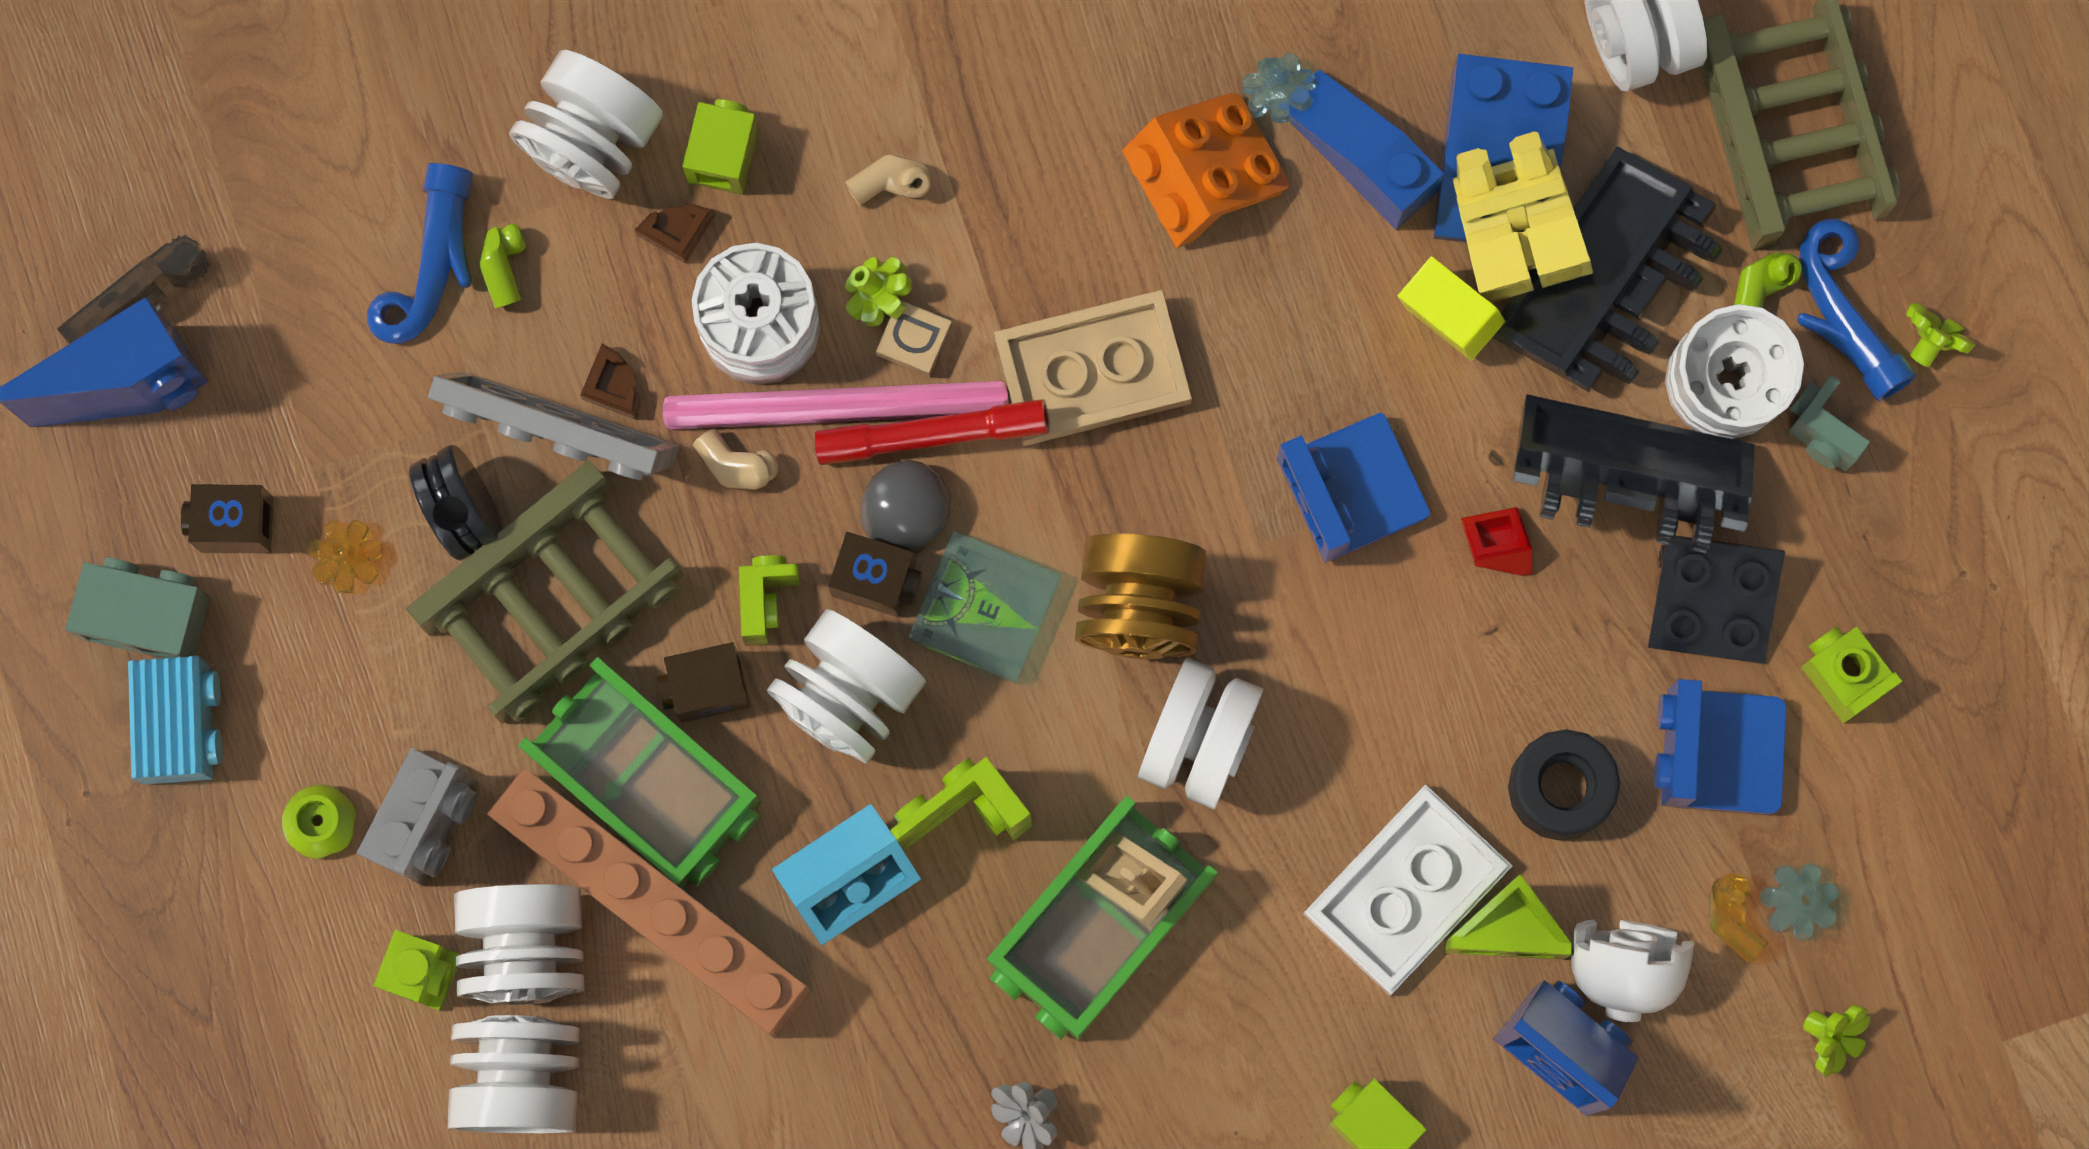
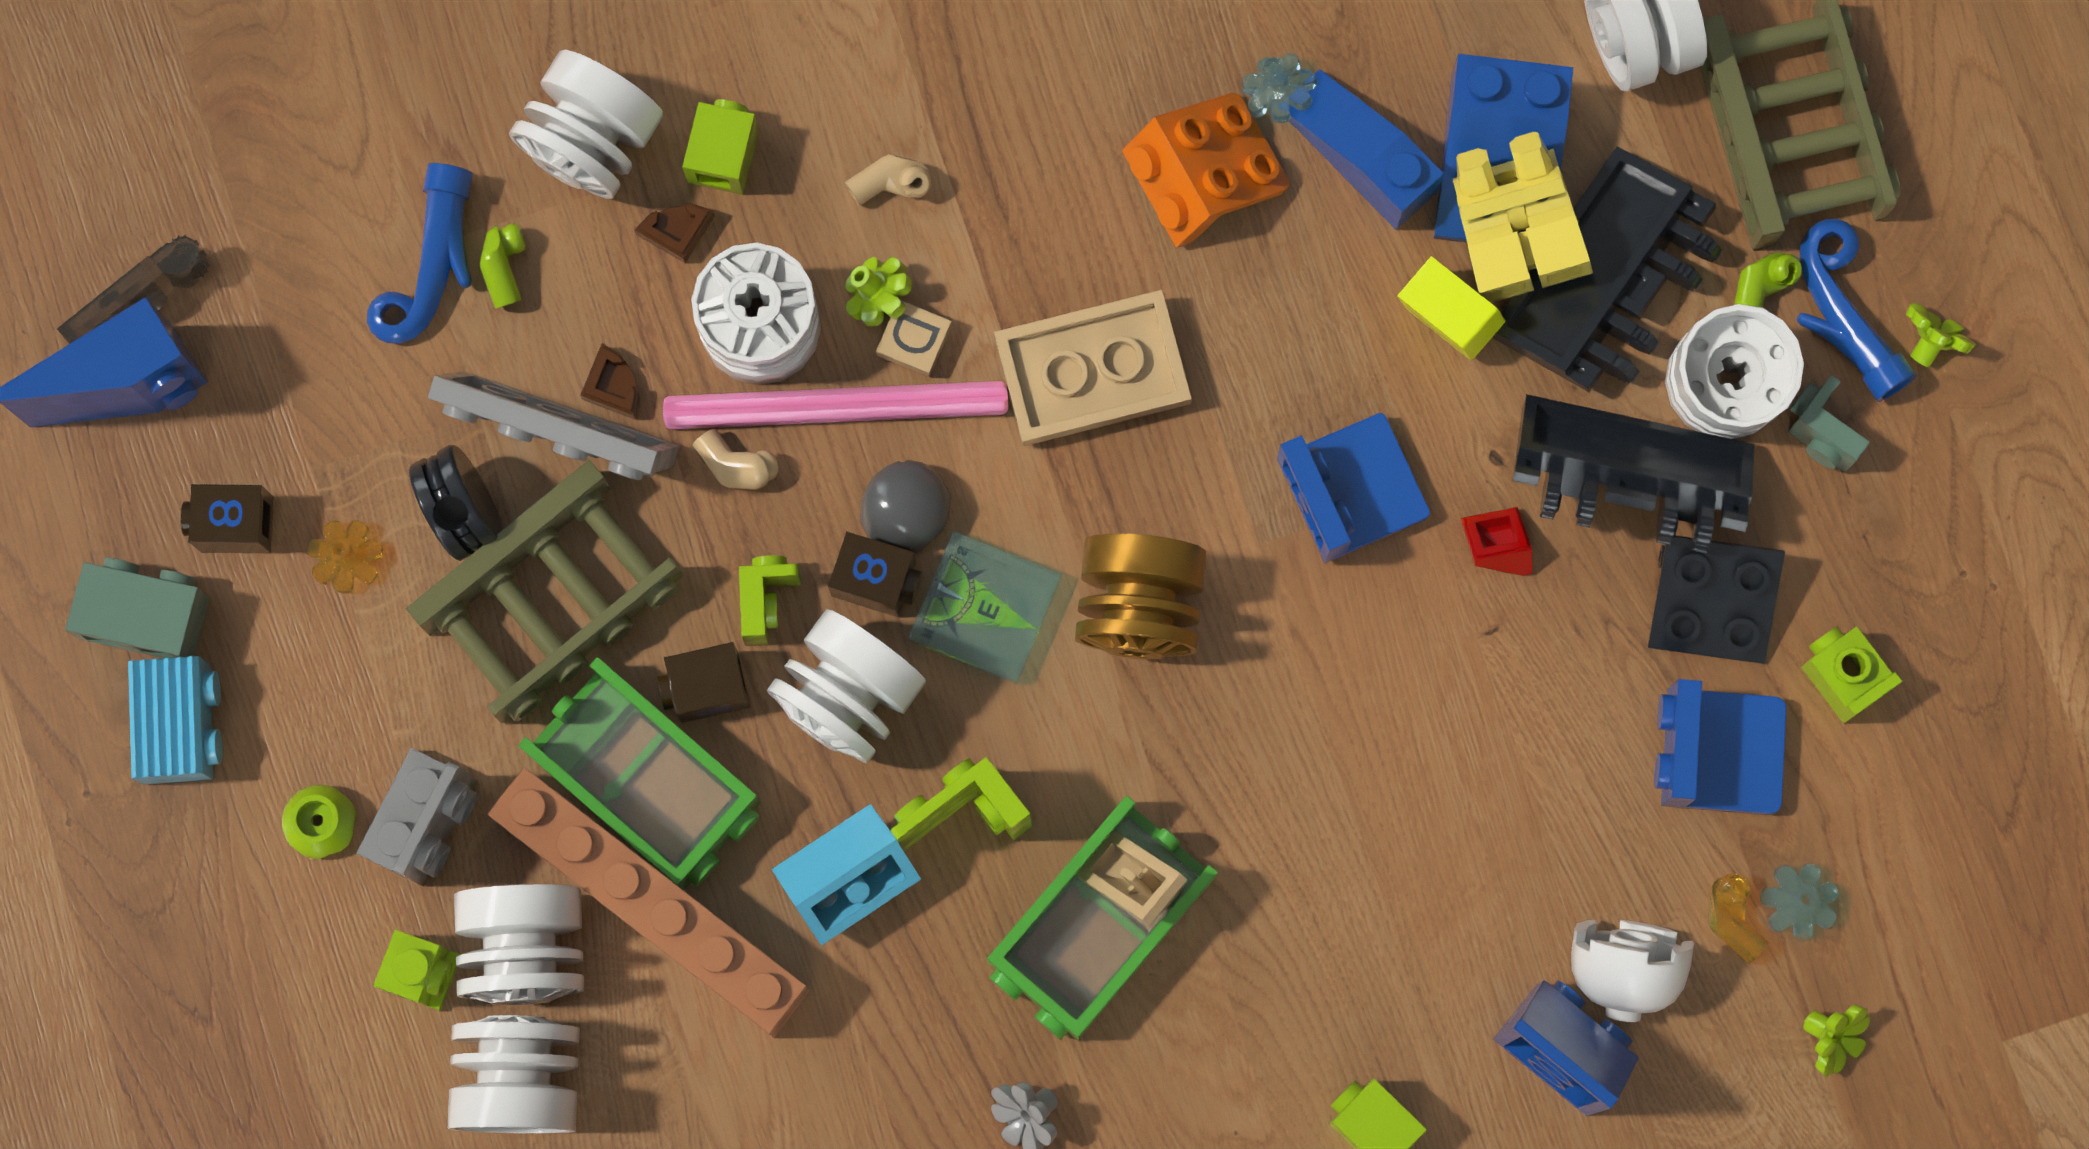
red piece [815,399,1050,465] -> none
white wheel [1137,657,1264,810] -> none
white tile [1303,784,1512,996] -> none
lime slope [1445,874,1572,960] -> none
black tyre [1508,729,1621,841] -> none

